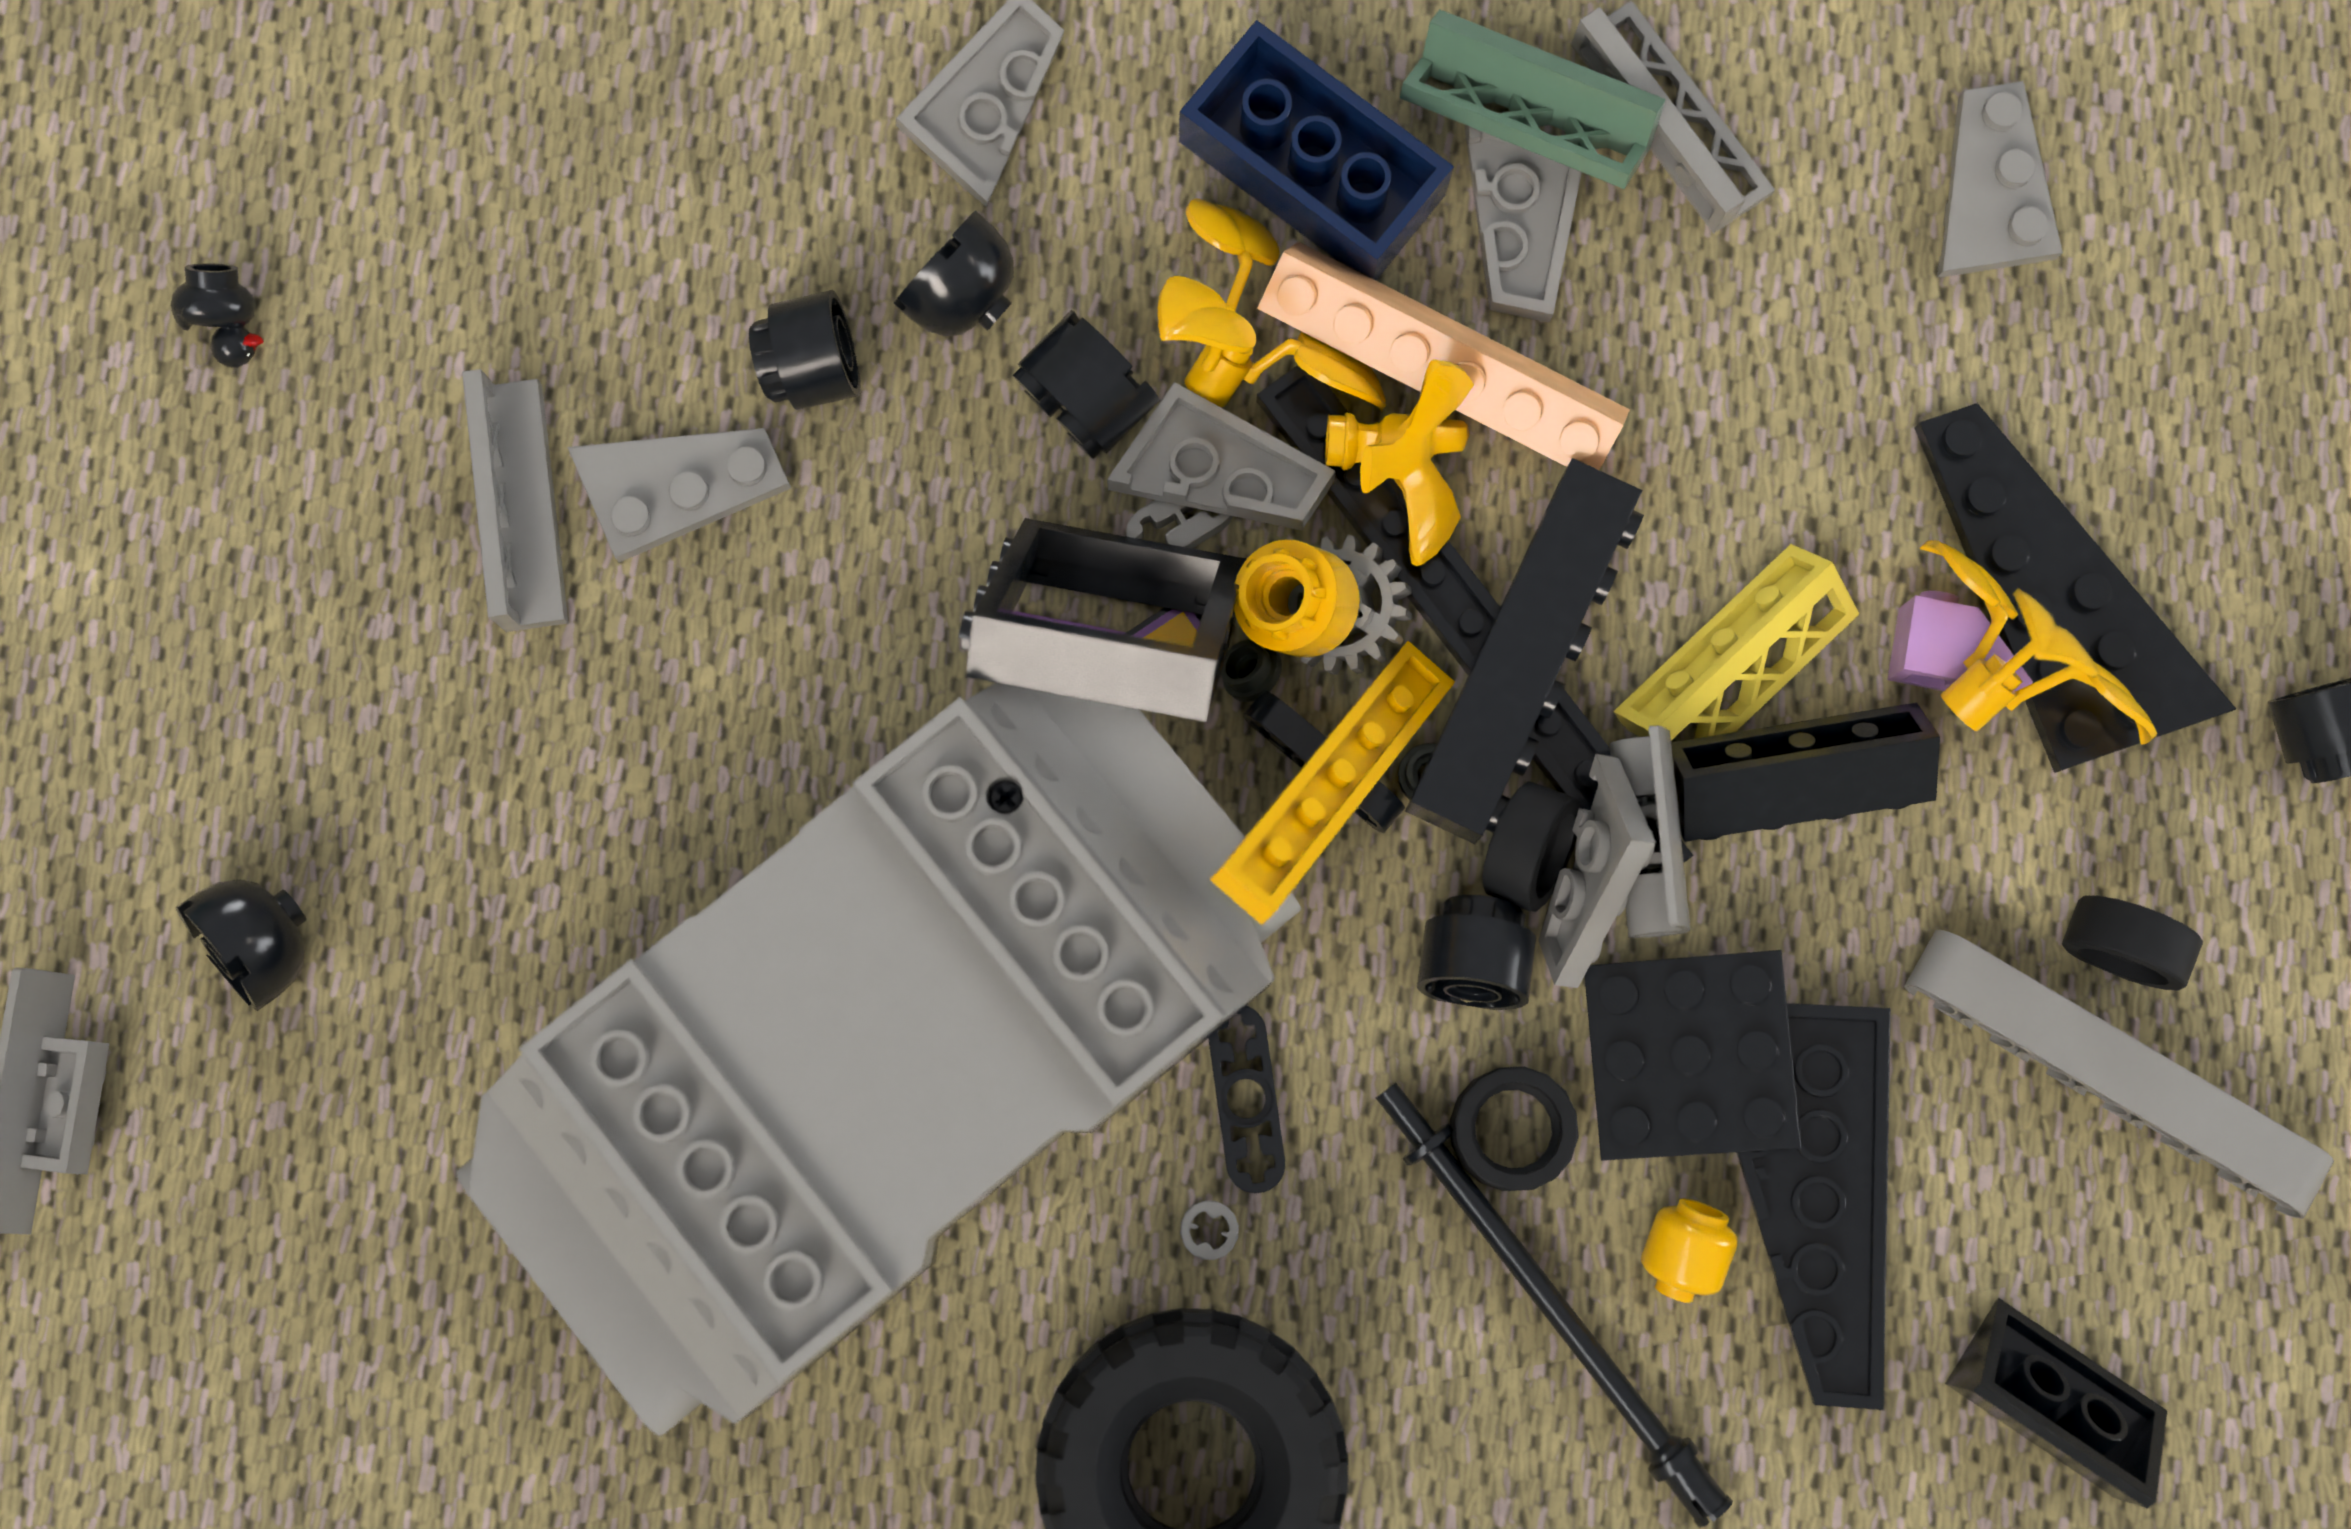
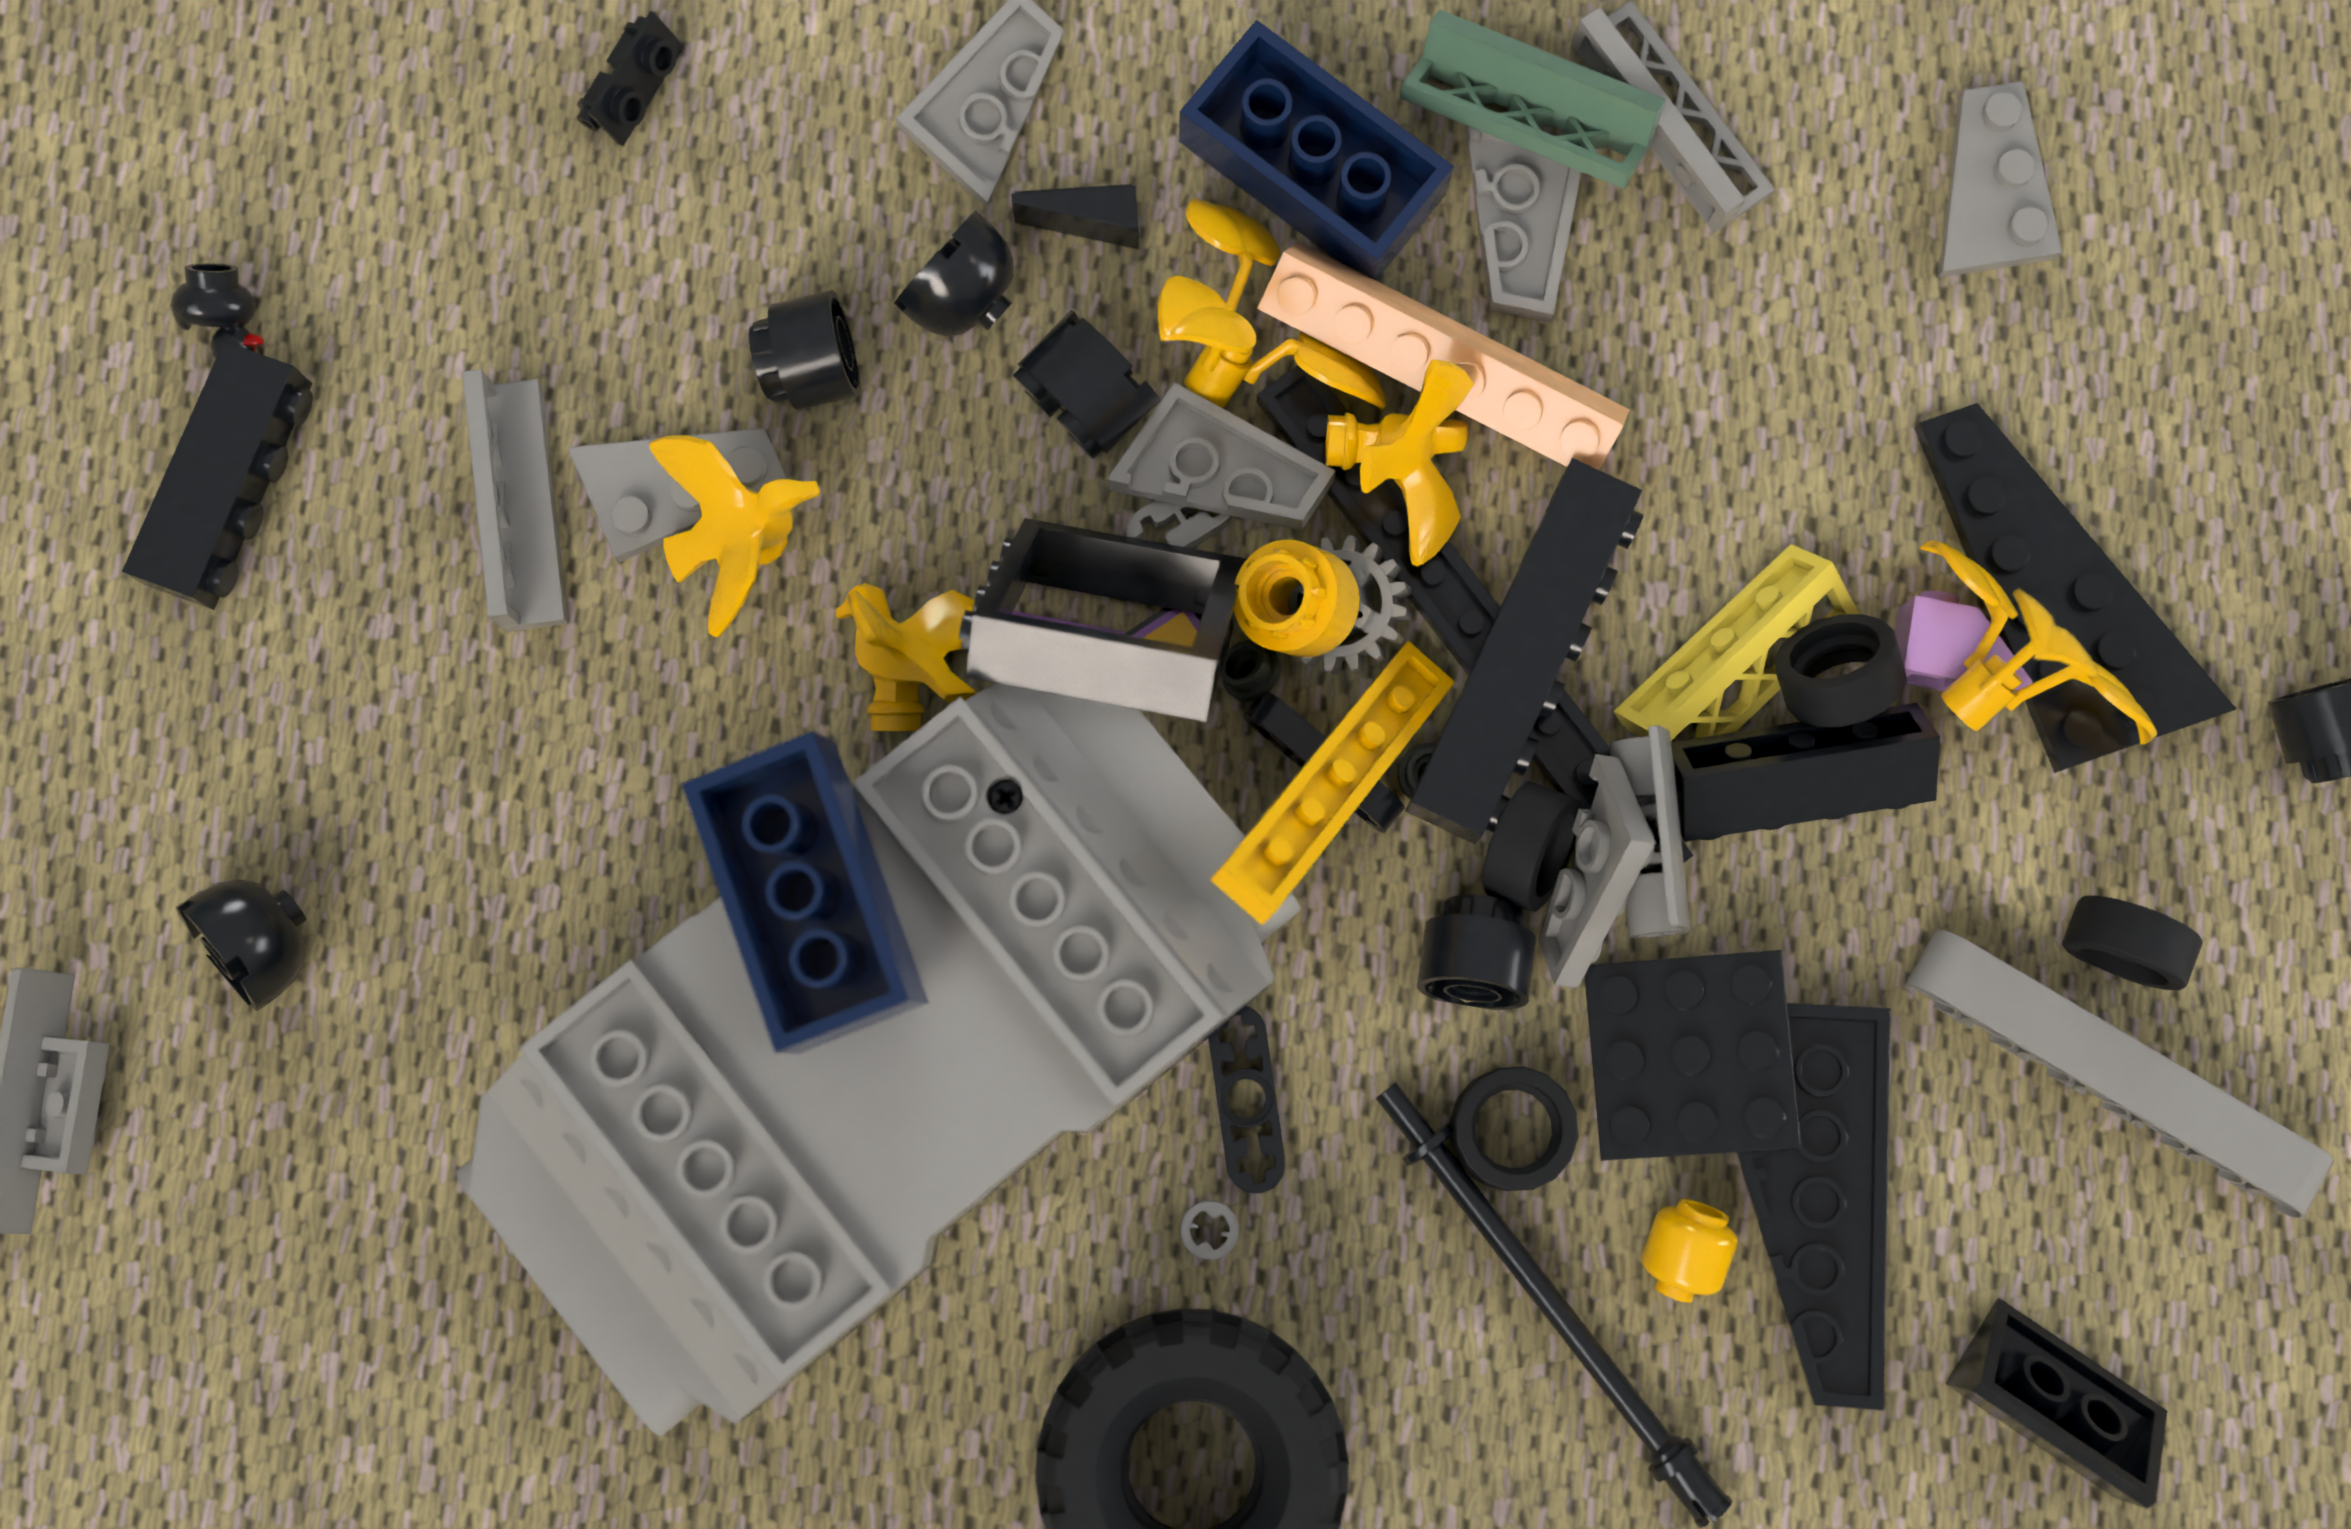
none -> black brick [122,341,313,610]
none -> black hinge [576,11,684,147]
none -> yellow animal [649,435,821,638]
none -> dark blue brick [681,731,929,1054]
none -> yellow animal [836,583,977,731]
none -> black slope [1011,184,1139,249]
none -> black tyre [1774,614,1907,727]

